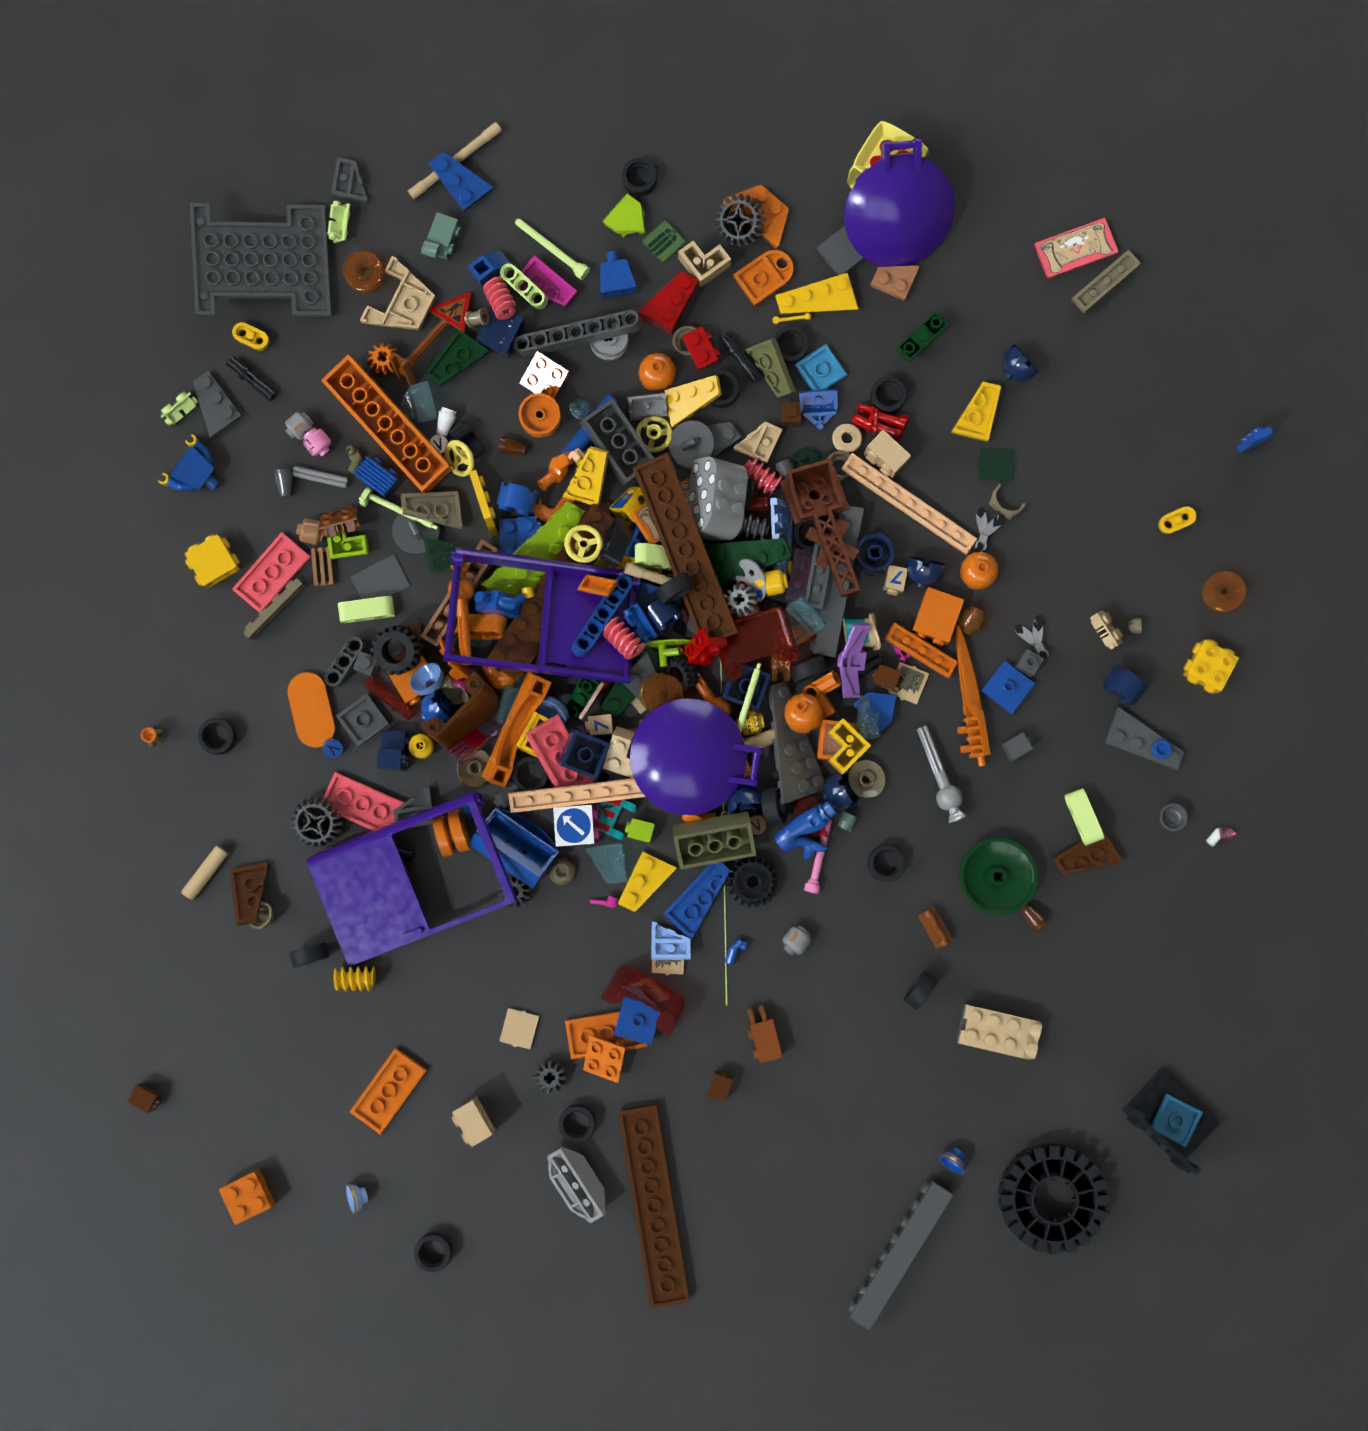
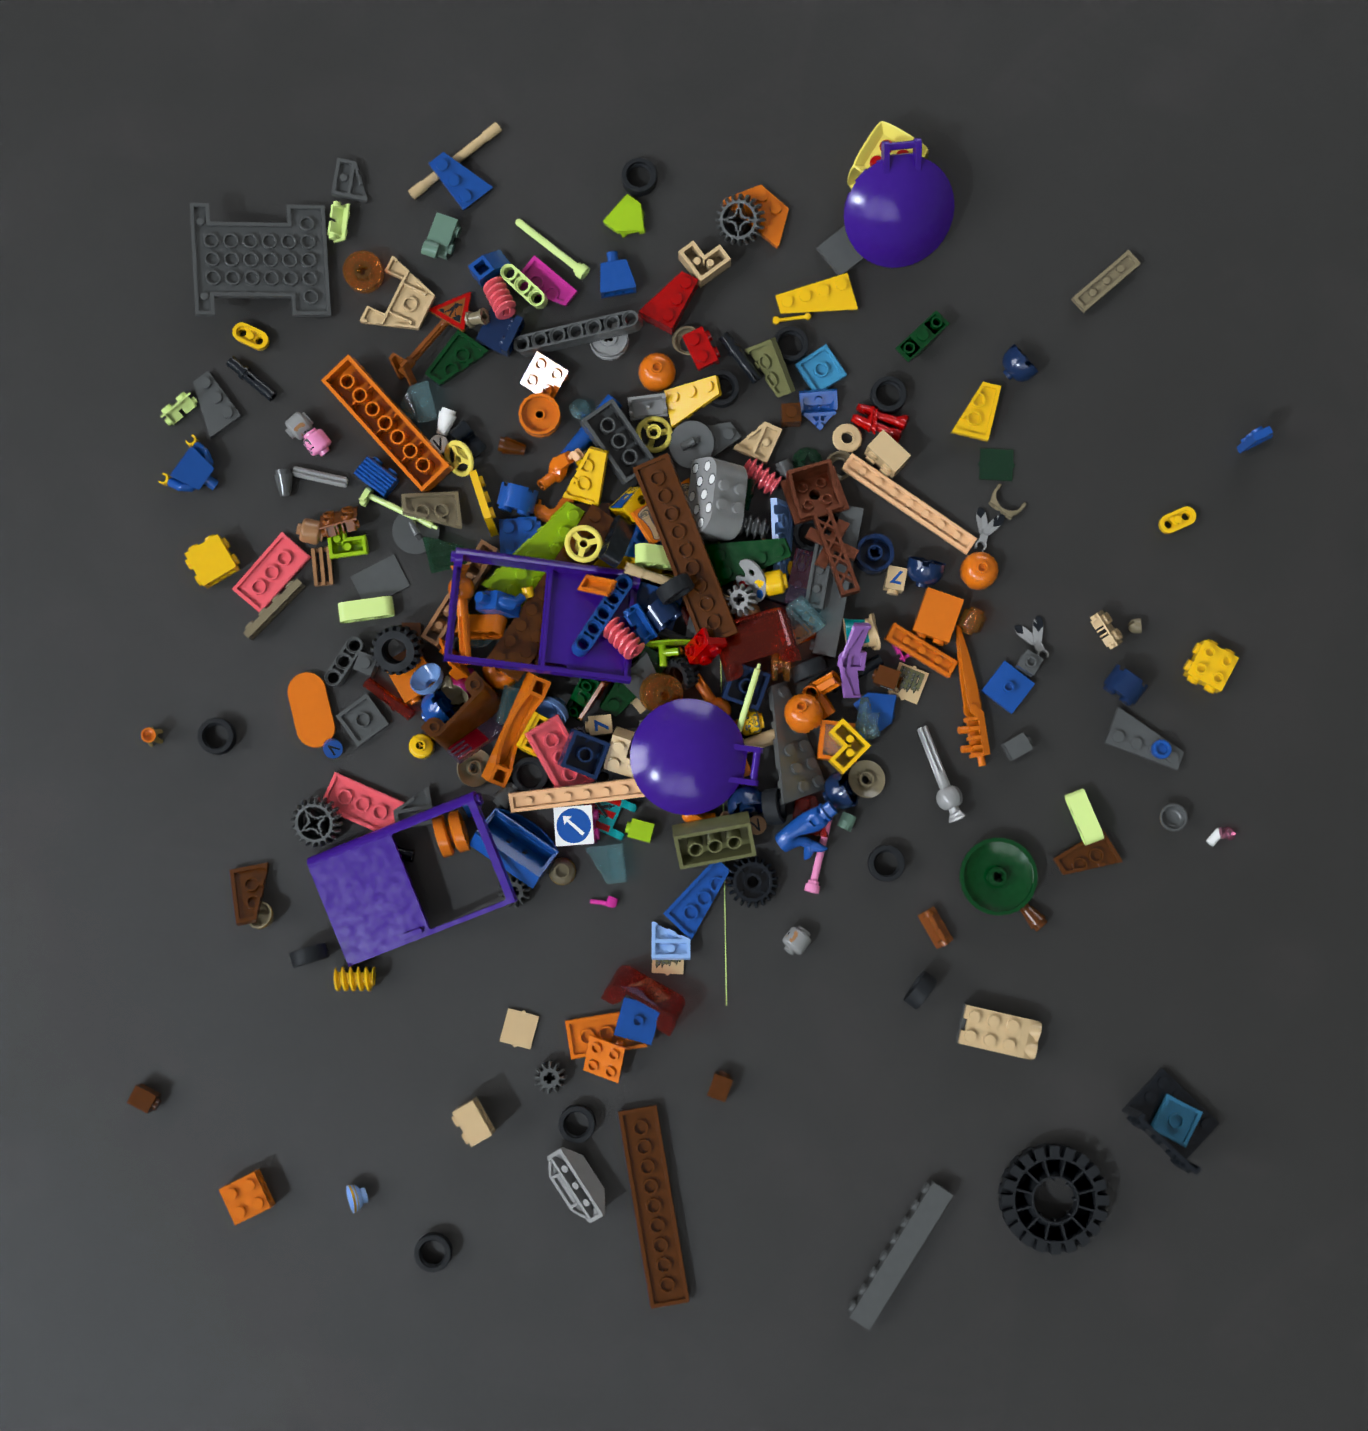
tan piece [181,845,229,901] -> none
olive arm [346,445,363,474] -> none
orange tile [350,1048,427,1135] -> none
orange gear [367,342,398,375] -> none
dark blue brick [377,731,411,771] -> none
yellow wing [618,851,677,912] -> none
clear green piece [641,219,686,263] -> none
blue arm [725,938,748,965] -> none
orange tile [733,250,793,307] -> none
clear red cone [744,495,770,513] -> none
dark orange hinge [747,1005,783,1063] -> none
nougat wing [870,265,919,301] -> none
blue piece [939,1148,966,1174] -> none
tile [1034,218,1119,279] -> none
clear orange wheel [1202,571,1246,613] -> none

